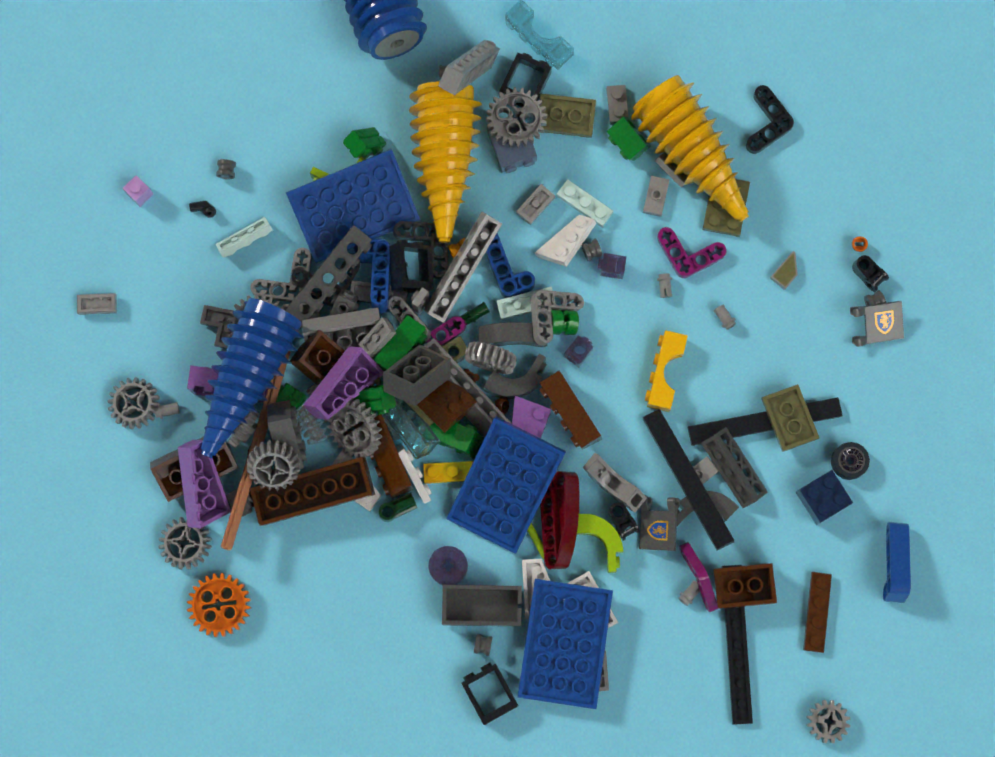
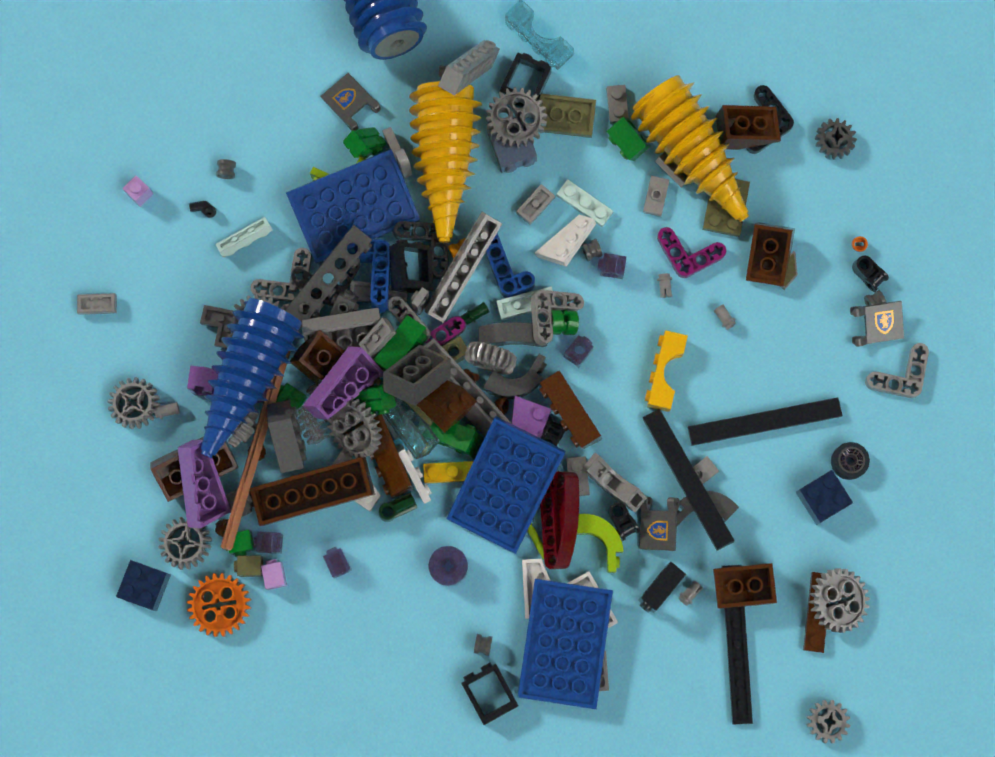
light grey gear [246,439,300,491] -> none
dark grey piece [442,585,522,627] -> none
magenta beam [679,542,718,613] -> none
dark grey fence [701,427,768,508] -> none
olive plate [761,384,819,452] -> none
blue beam [883,522,911,603] -> none
none -> dark blue brick [116,560,171,611]
none -> reddish brown piece [215,519,229,537]
none -> green brick [226,530,255,557]
none -> olive brick [234,555,263,577]
none -> clear purple brick [253,532,283,554]
none -> lavender brick [261,559,287,590]
none -> dark grey flag [320,73,381,131]
none -> clear purple brick [323,547,352,579]
none -> light grey beam [382,127,412,179]
none -> black piece [541,417,565,446]
none -> light grey plate [566,456,590,496]
none -> black window [638,562,686,613]
none -> reddish brown slope [716,105,781,150]
none -> reddish brown slope [746,223,795,286]
none -> light grey gear [809,568,870,633]
none -> dark grey gear [815,118,857,160]
none -> light grey beam [865,343,929,398]

